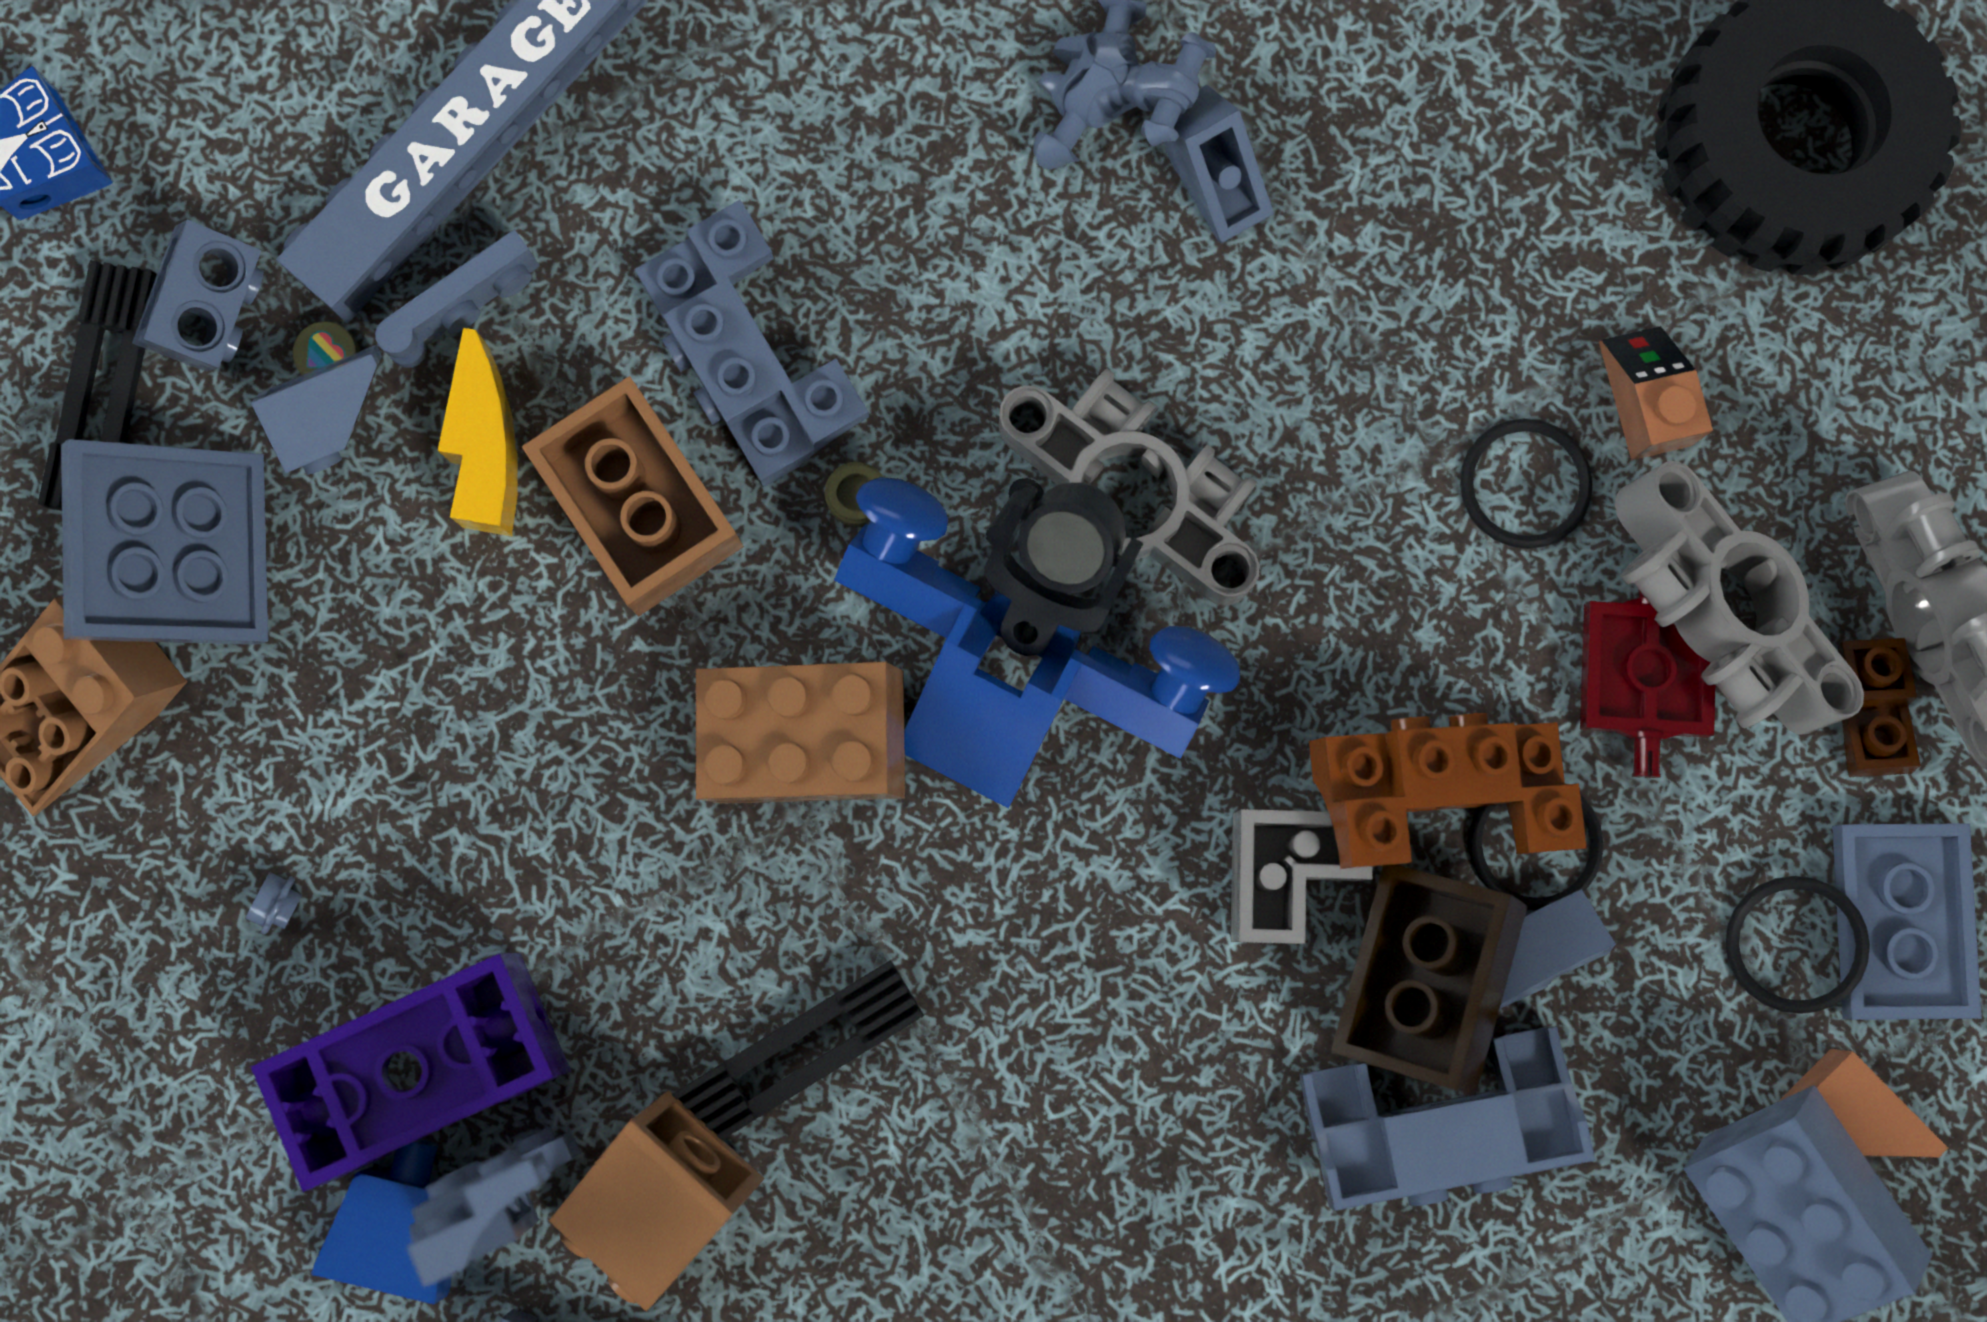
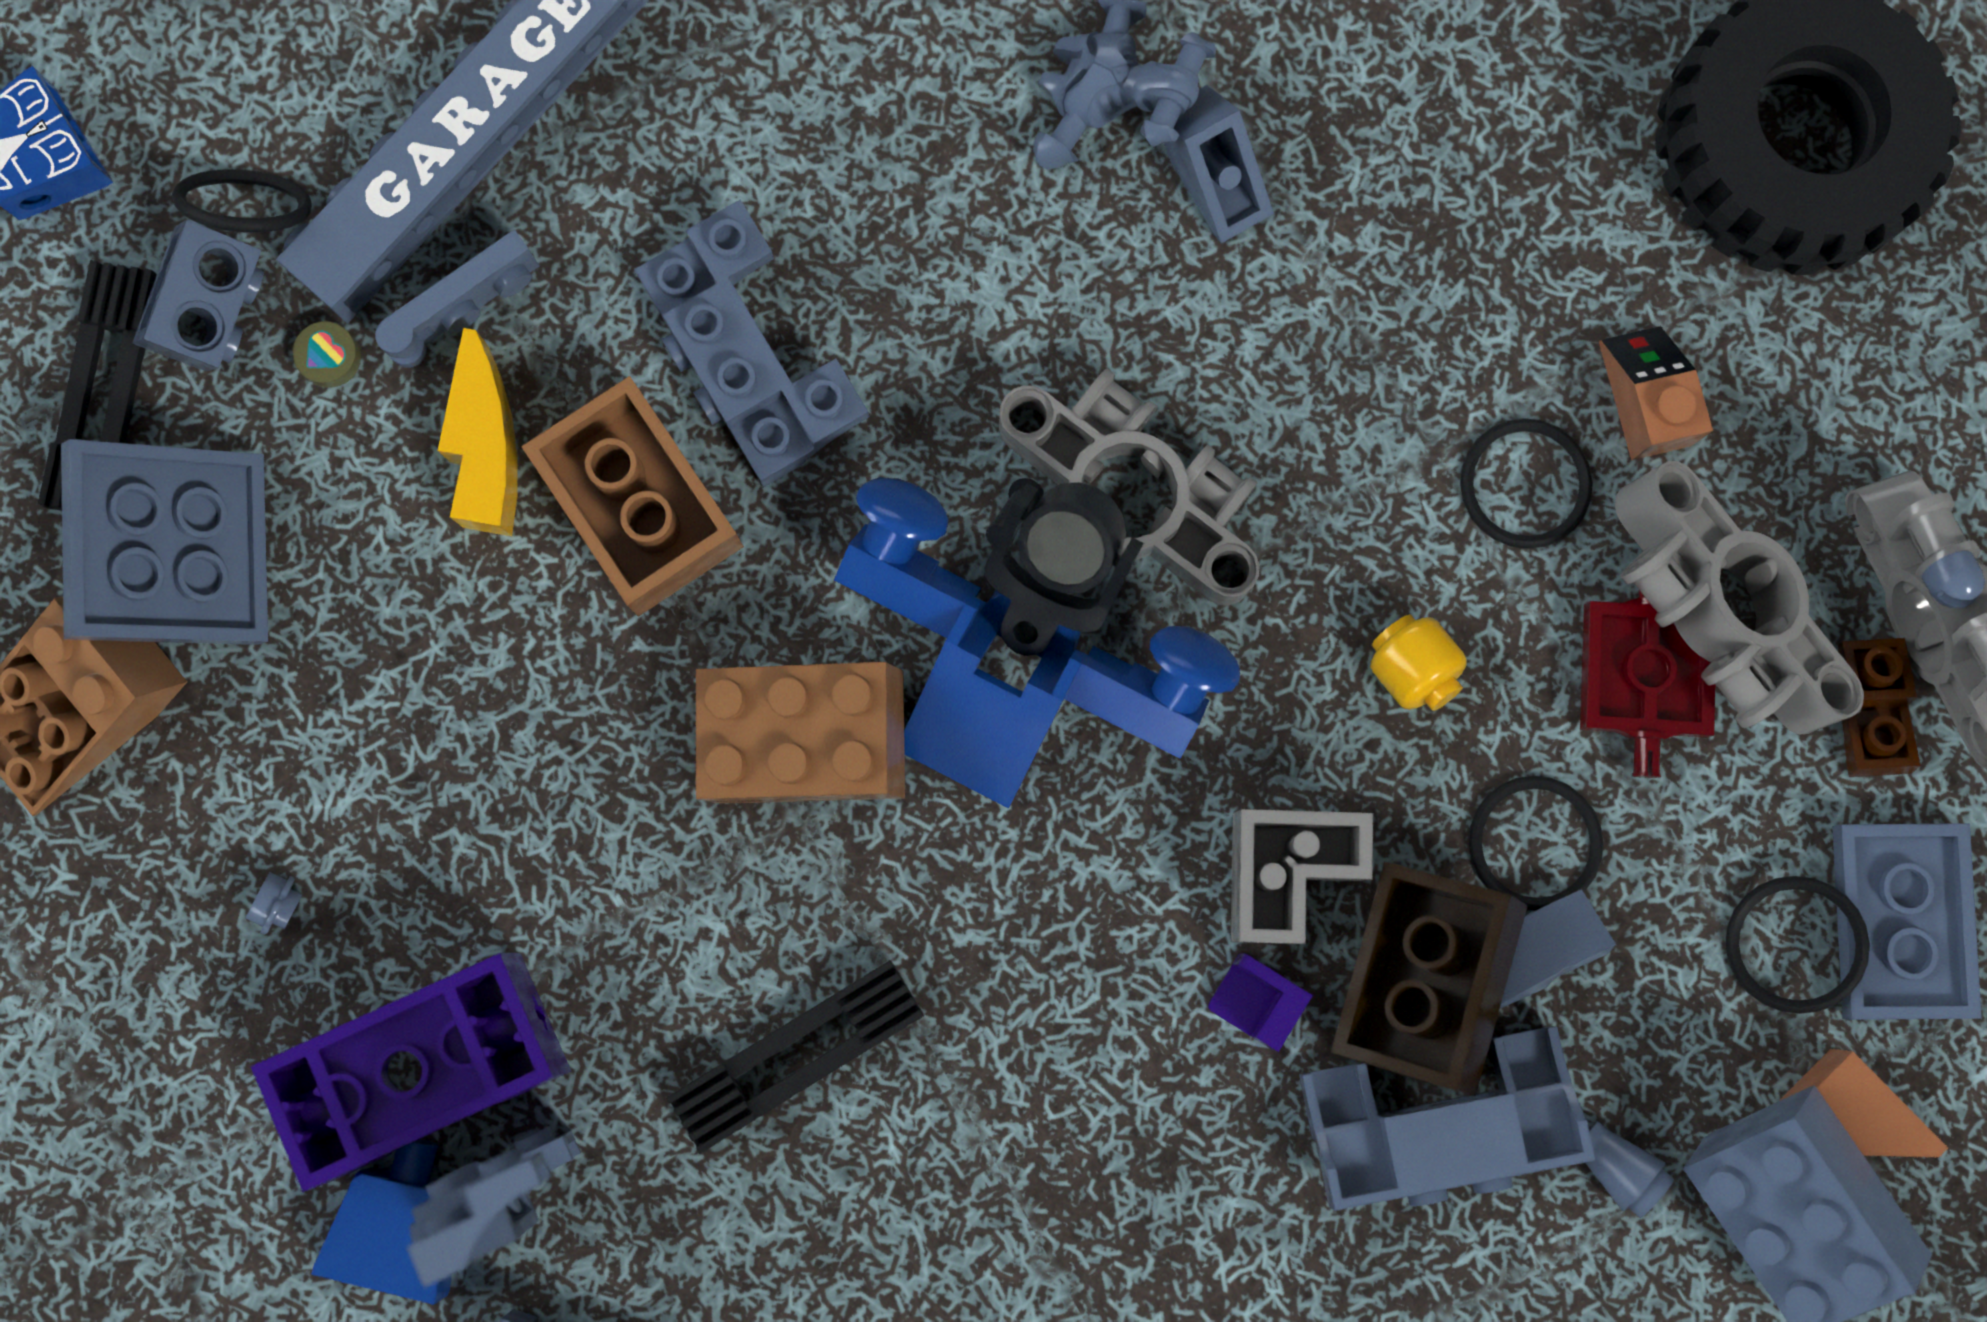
sand blue slope [251,345,382,475] -> none
medium nougat slope [549,1090,765,1312] -> none
olive tile [825,462,883,527] -> none
dark orange bracket [1309,713,1587,869] -> none
none -> black tyre [172,169,312,233]
none -> dark purple panel [1208,953,1313,1052]
none -> yellow head [1370,614,1467,711]
none -> sand blue cone [1585,1120,1674,1218]
none -> sand blue hinge [1922,551,1985,608]

